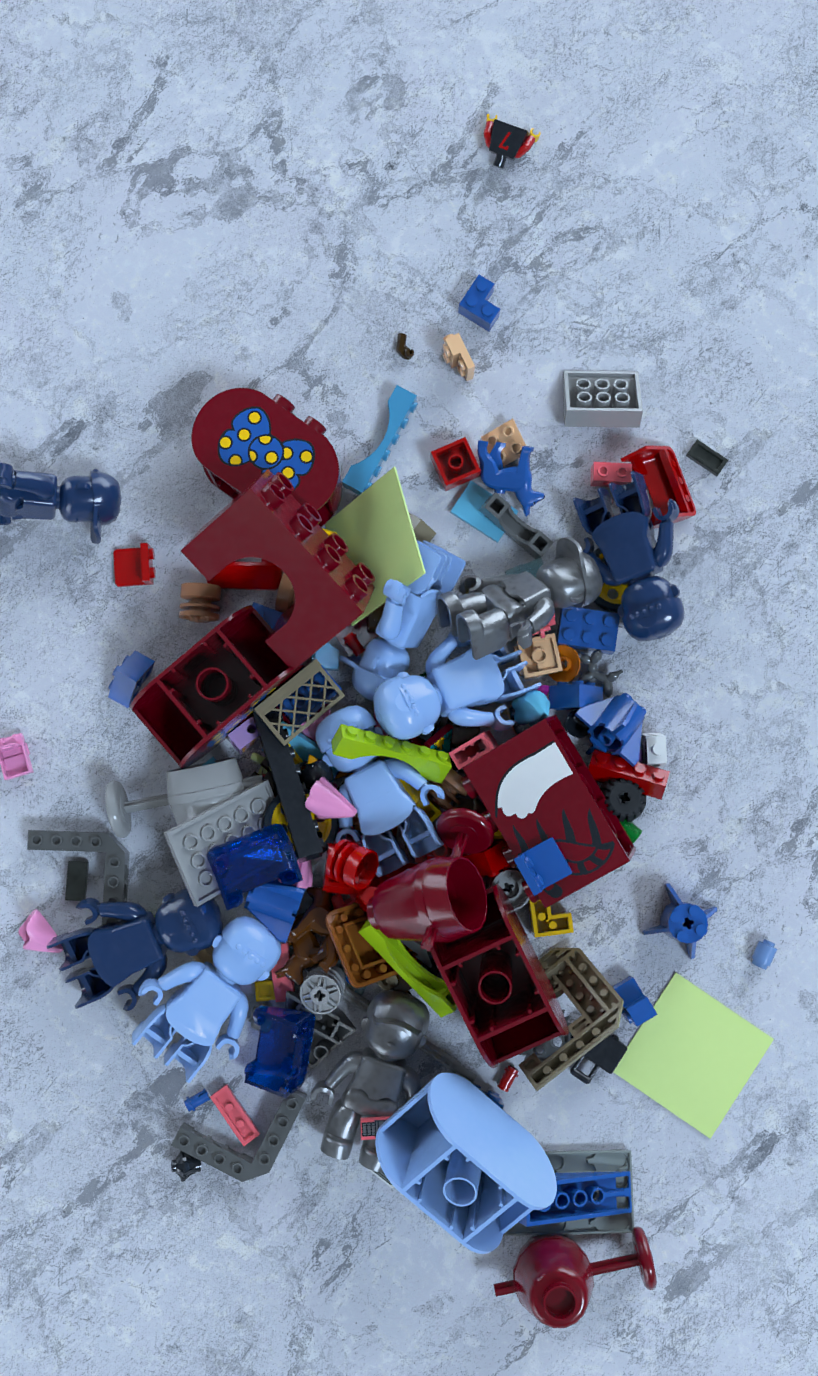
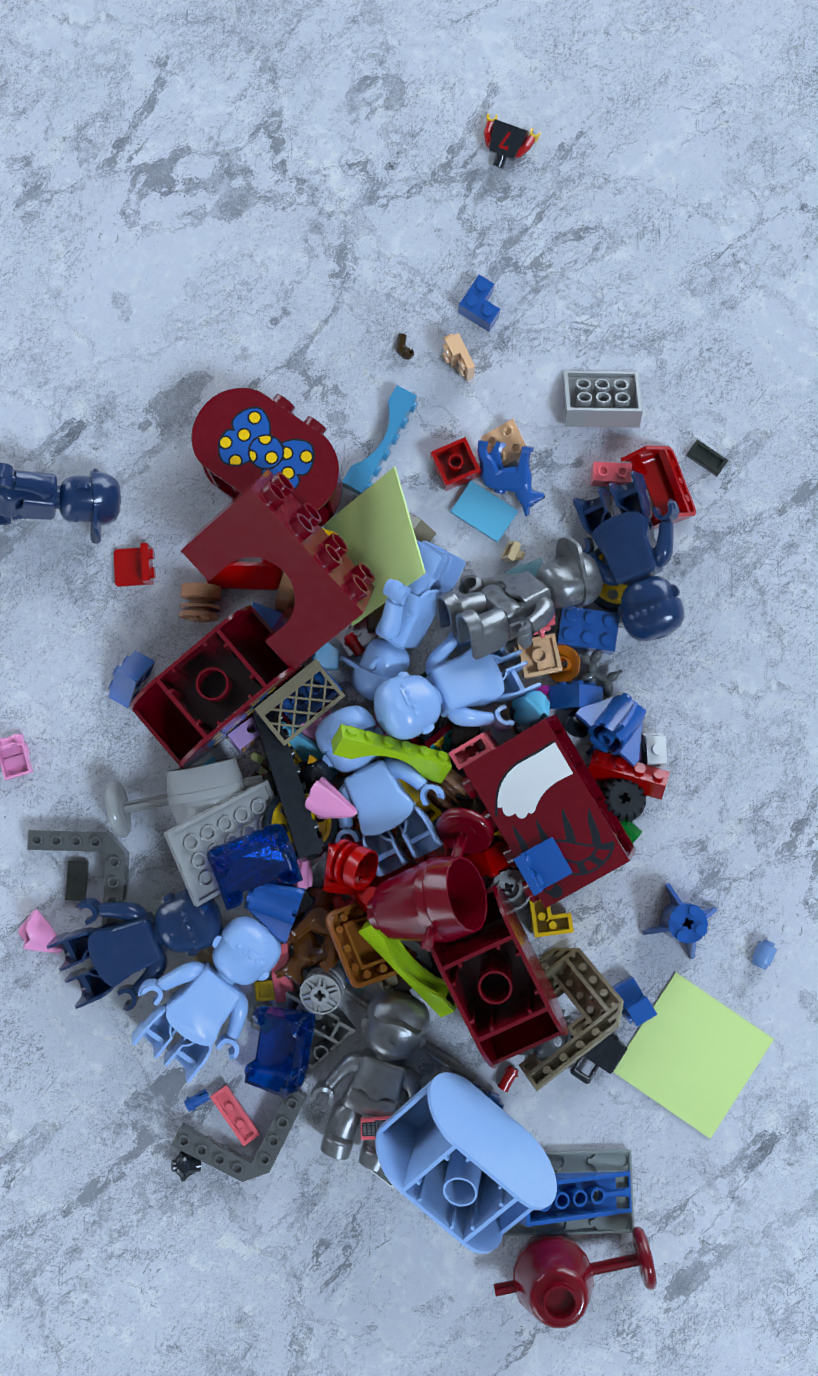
dark grey arch [479,493,554,559] -> none
none -> tan tile [500,541,526,562]

